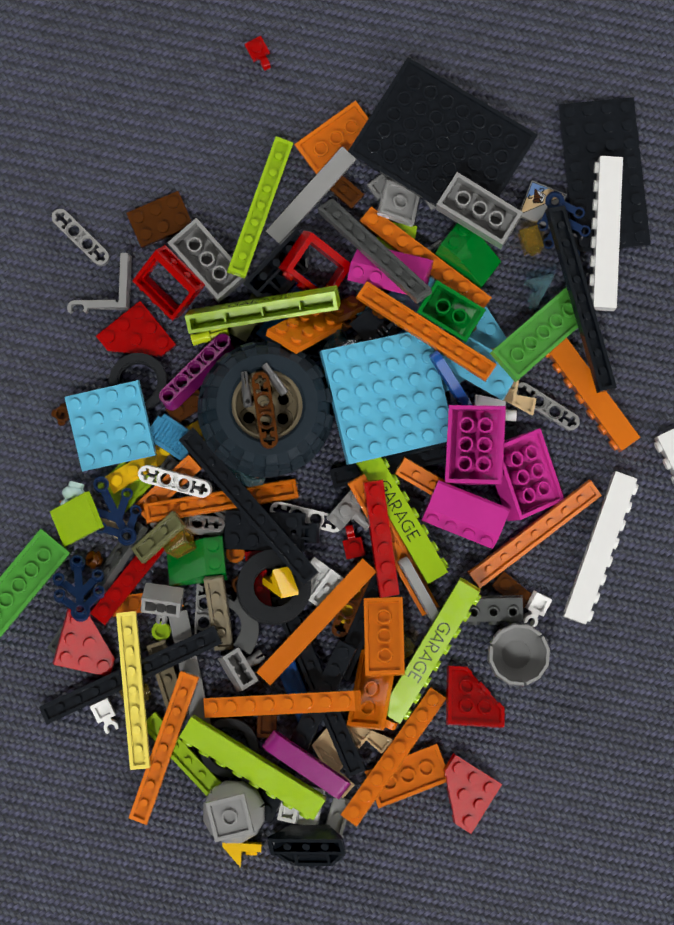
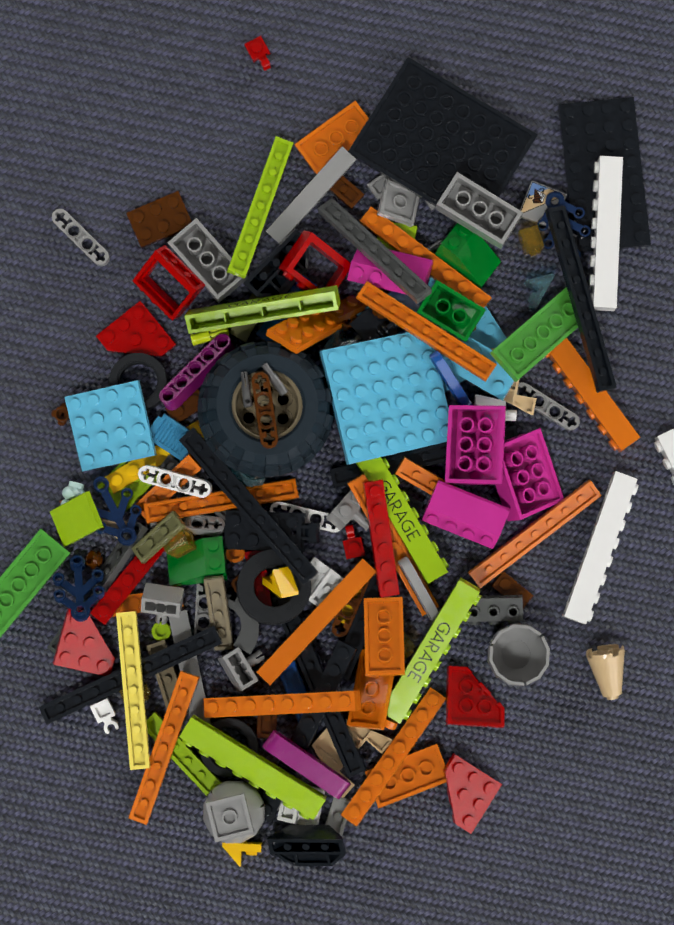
light grey hinge [67,253,132,314] -> none
white plate [523,590,552,627] -> none
none -> tan cone [586,644,625,700]

